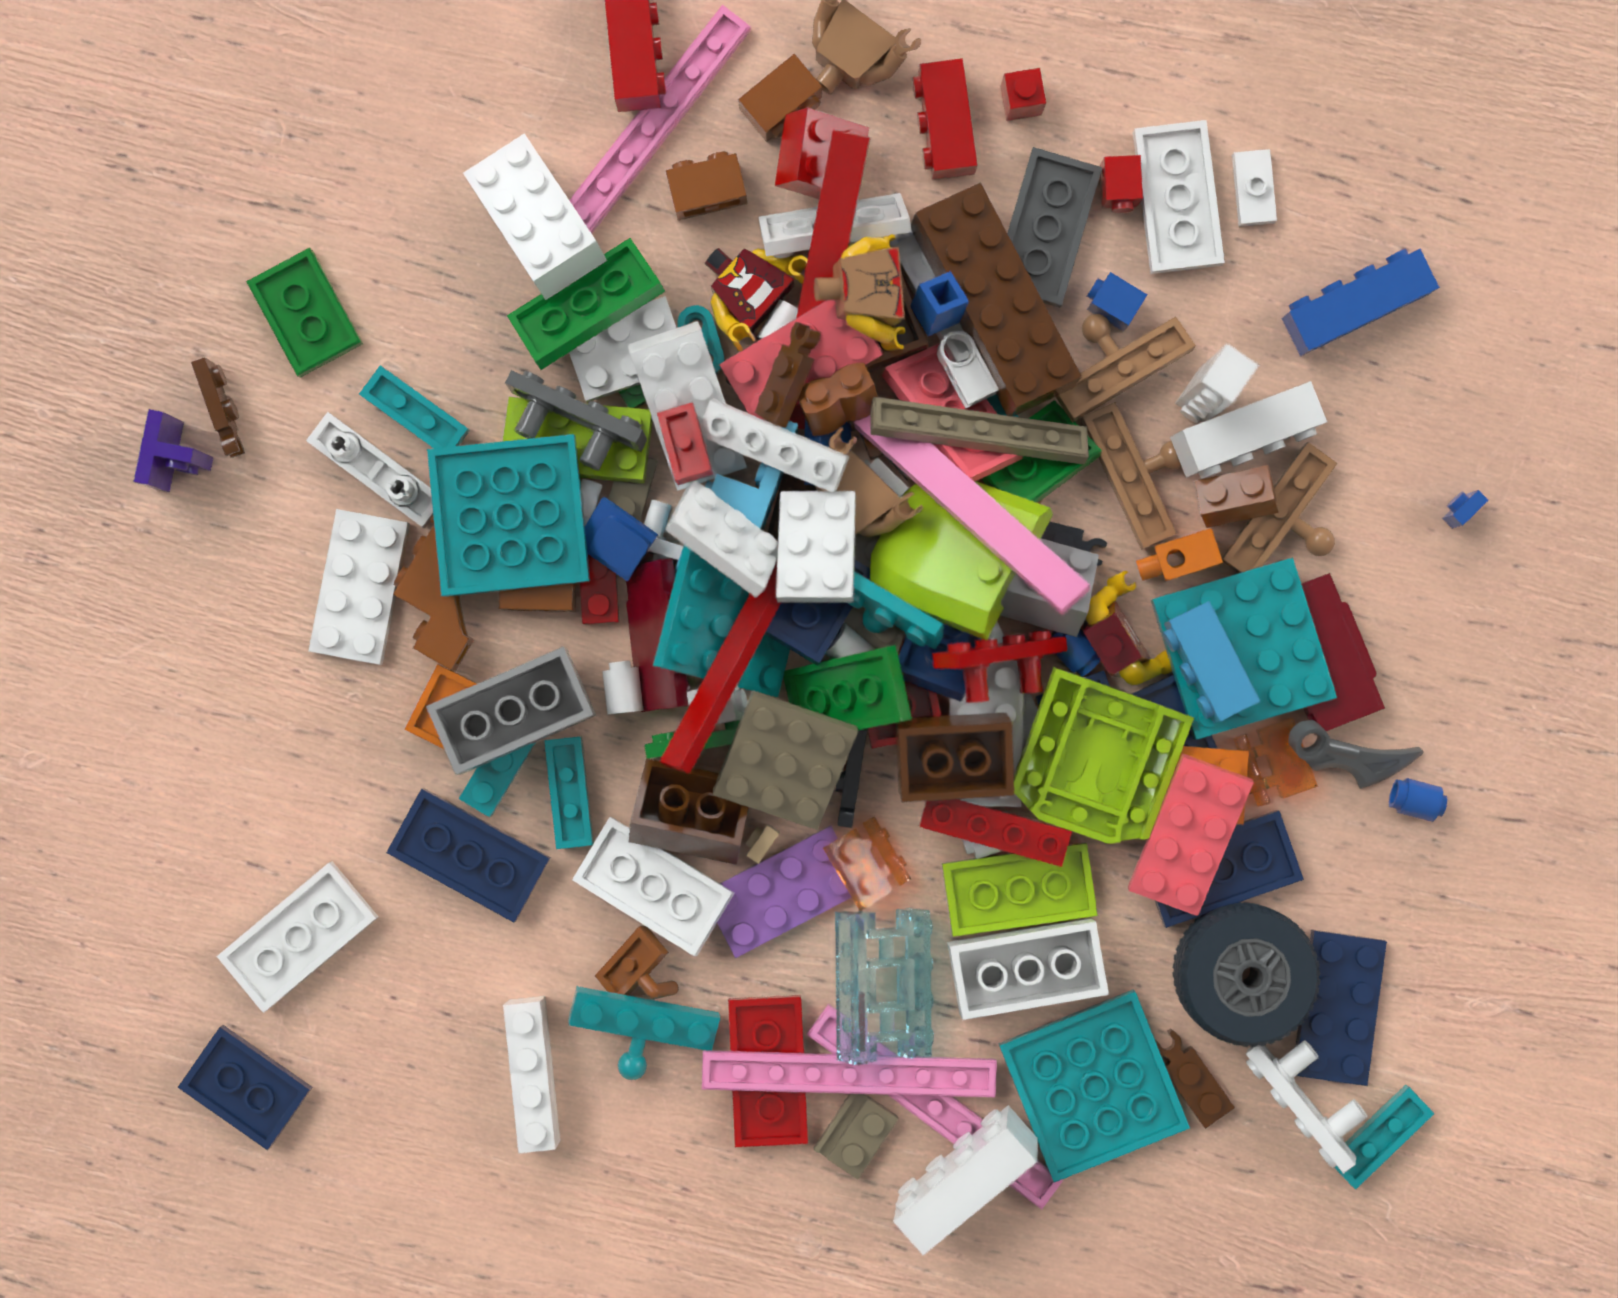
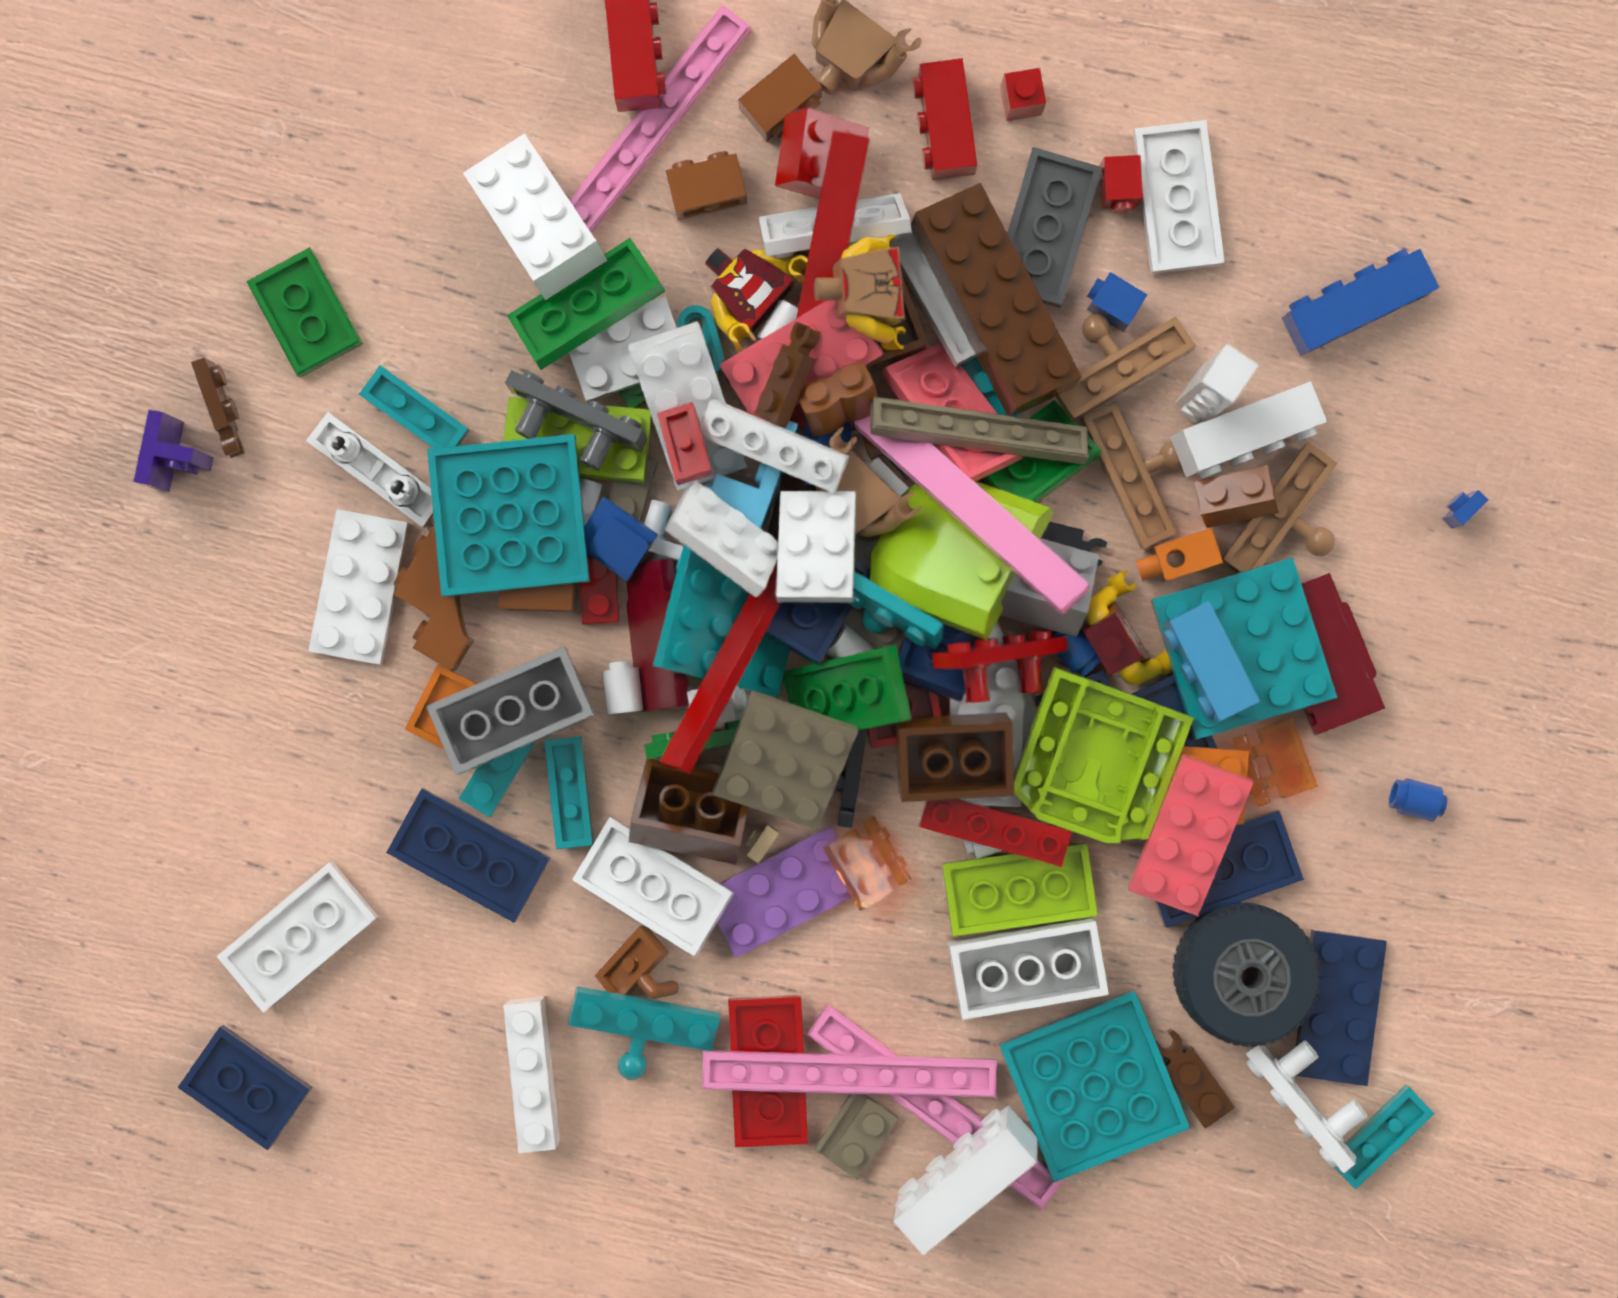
clear light blue fence [835,907,934,1065] -> none
blue brick [910,271,969,336] -> none
white piece [937,331,999,409] -> none
white plate [1232,149,1277,227] -> none
dark grey piece [1288,720,1424,789] -> none

